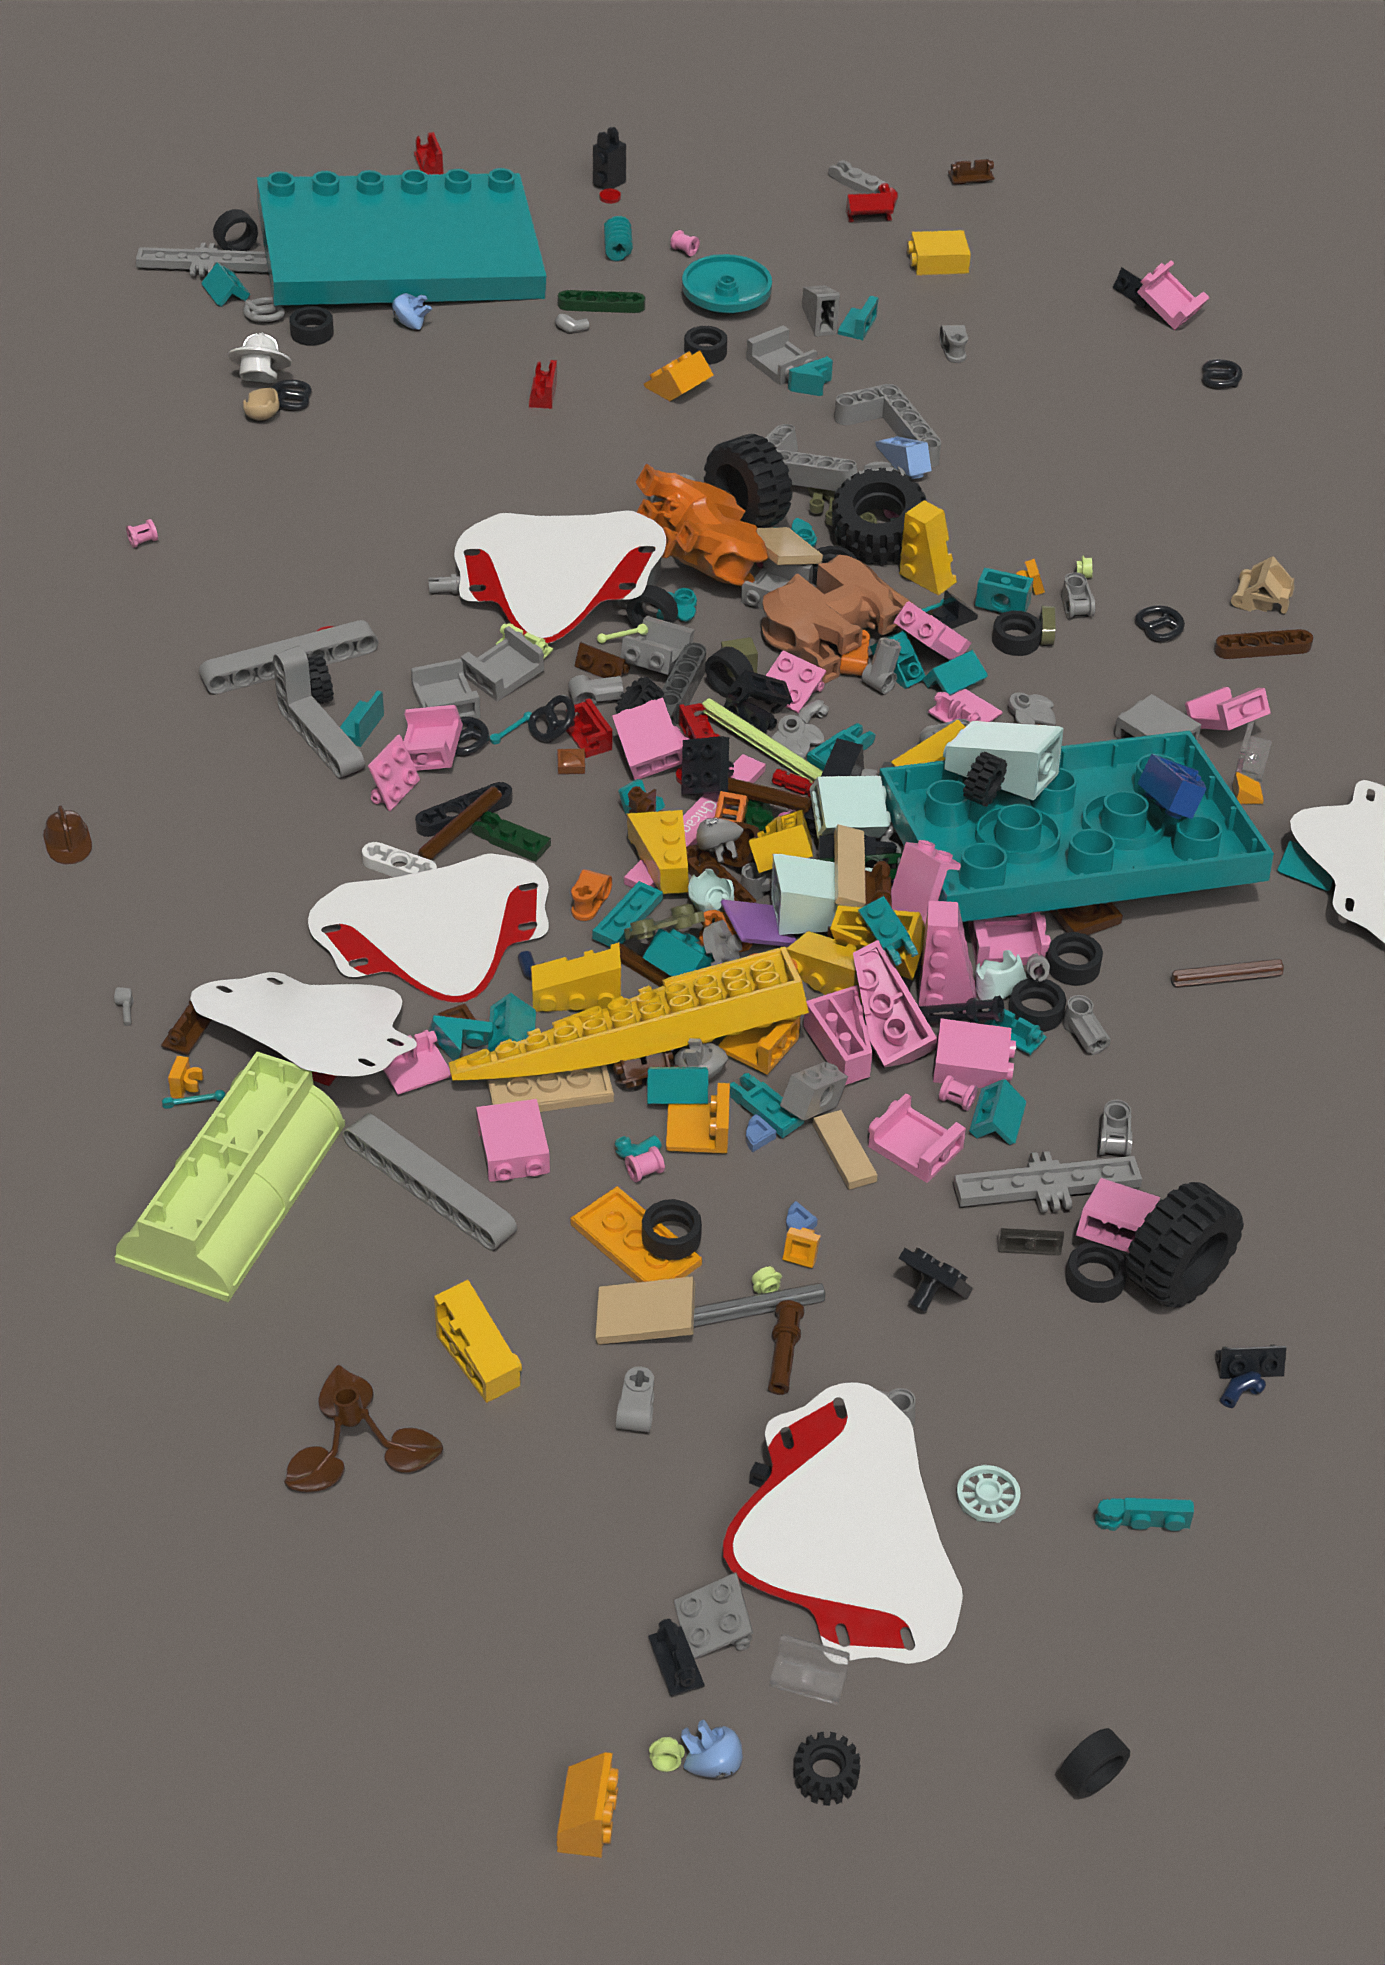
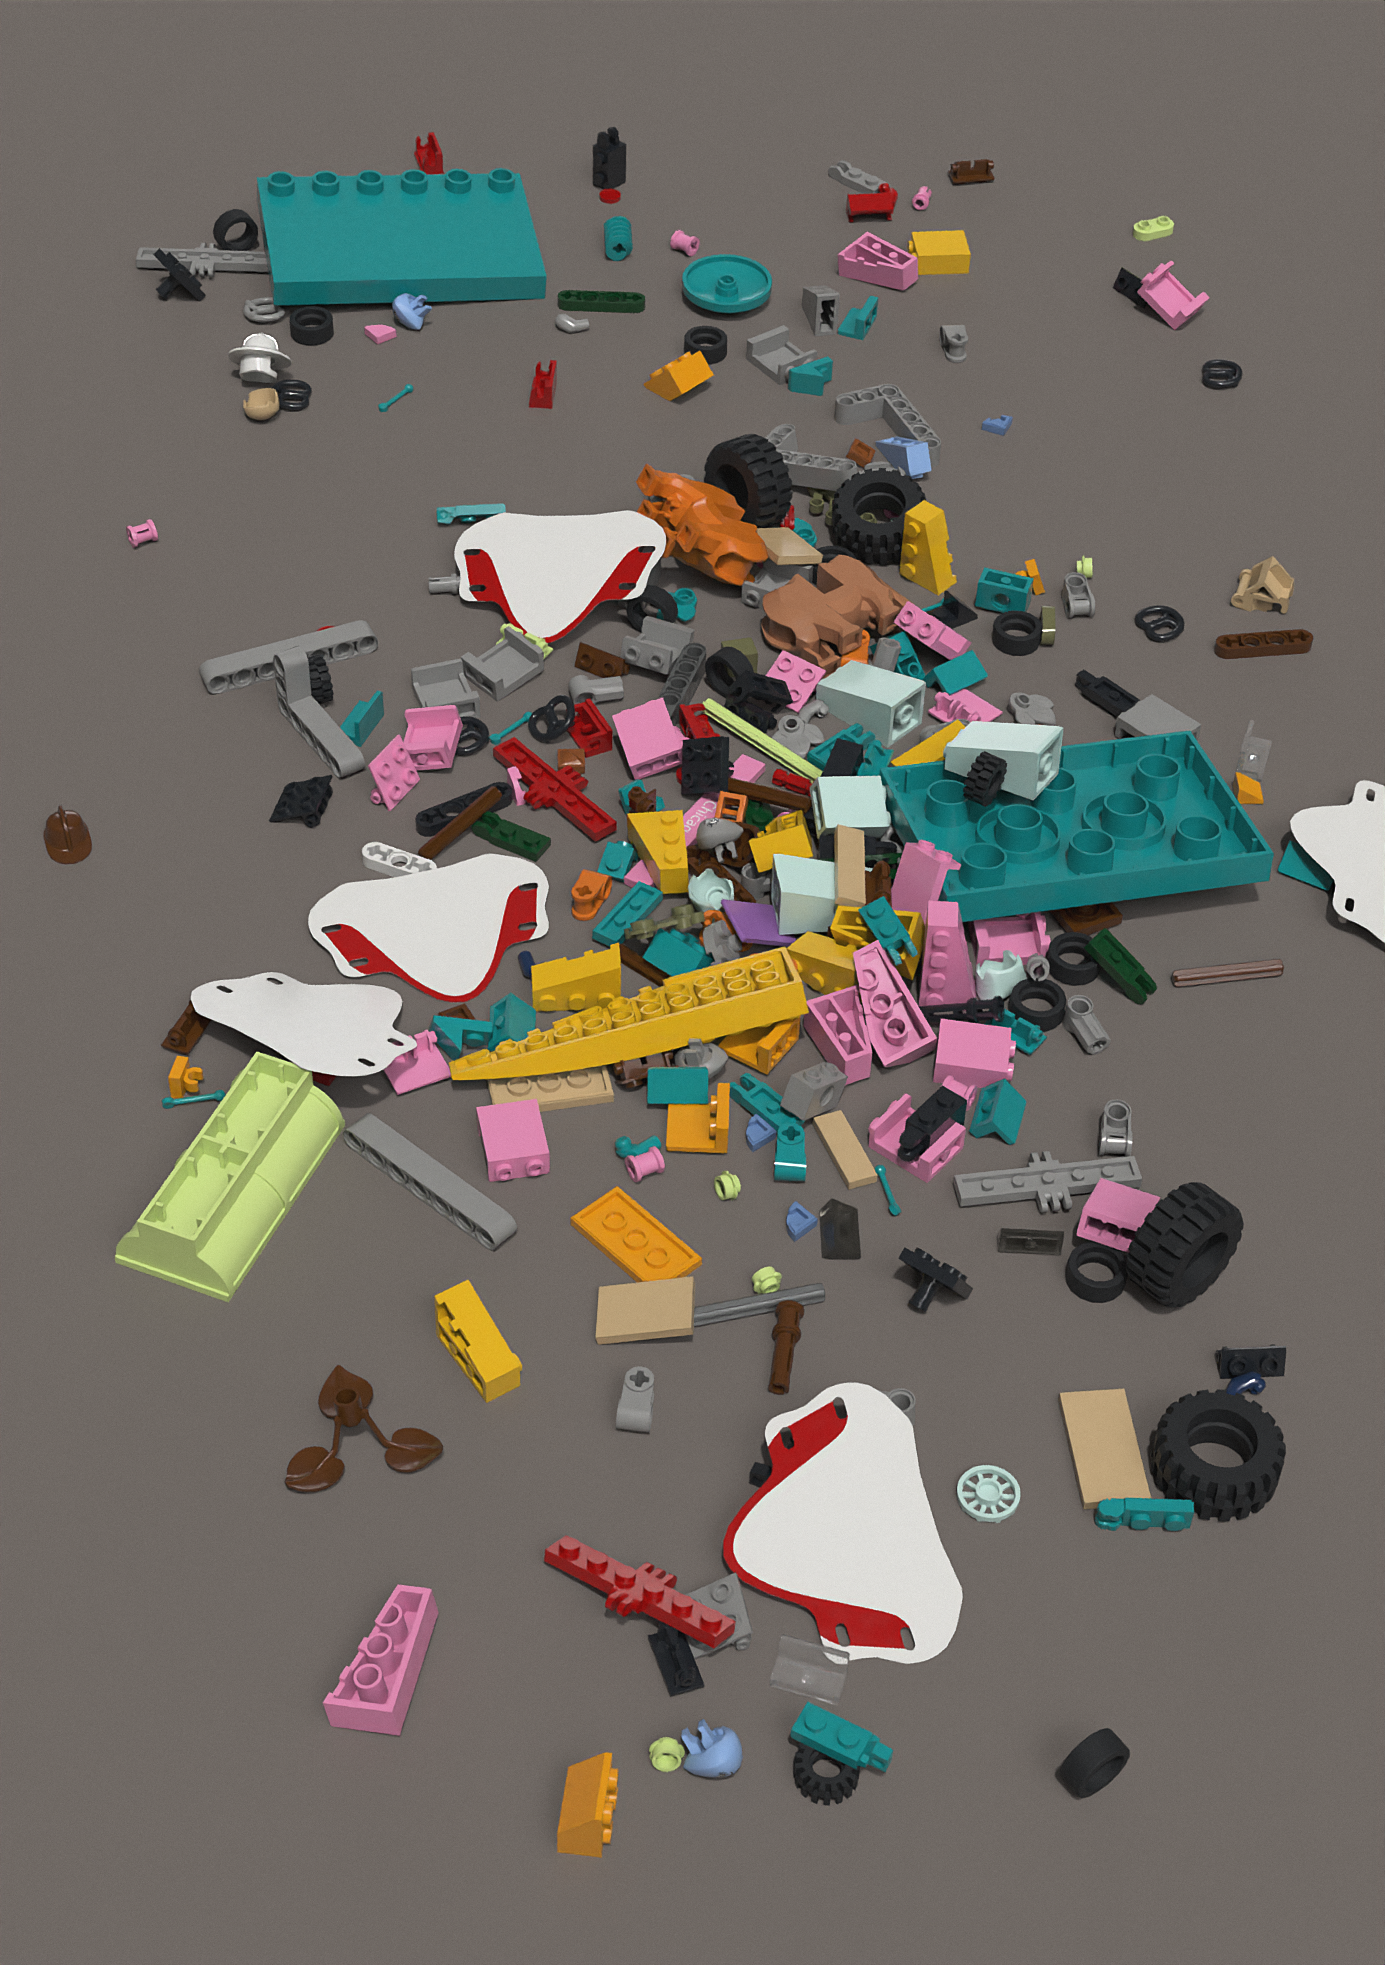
light grey hand [114,987,134,1026] -> none
teal panel [202,262,250,307] -> none
yellowish green hinge [597,624,648,644] -> none
black tyre [615,676,664,714] -> none
black tyre [642,1199,702,1260] -> none
light orange tile [782,1227,821,1268] -> none
blue wedge [1137,754,1207,819] -> none
bright pink panel [1185,687,1271,730] -> none
none -> black plate [153,248,206,301]
none -> black hinge [269,775,333,828]
none -> bright pink wedge [323,1584,439,1736]
none -> bright pink tile [364,325,397,344]
none -> teal hinge [378,384,414,412]
none -> teal hinge [437,503,506,525]
none -> red hinge [493,737,617,842]
none -> bright pink tile [507,766,526,806]
none -> red hinge [544,1535,736,1648]
none -> teal bracket [597,841,638,882]
none -> yellowish green plate [714,1171,741,1201]
none -> teal piece [774,1123,806,1181]
none -> red axle [780,505,795,530]
none -> teal hinge [790,1701,894,1773]
none -> light aqua slope [816,660,926,748]
none -> clear smoke slope [819,1198,861,1260]
none -> bright pink wedge [838,232,918,291]
none -> dark orange tile [846,438,876,468]
none -> teal hinge [856,740,894,776]
none -> teal hinge [874,1165,901,1216]
none -> black hinge [898,1085,967,1162]
none -> bright pink pin [912,186,932,210]
none -> medium blue tile [982,415,1013,436]
none -> tan tile [1058,1389,1151,1509]
none -> black hinge [1075,669,1140,717]
none -> dark green hinge [1084,928,1157,1005]
none -> yellowish green plate [1133,216,1174,241]
none -> black tyre [1151,1389,1286,1521]

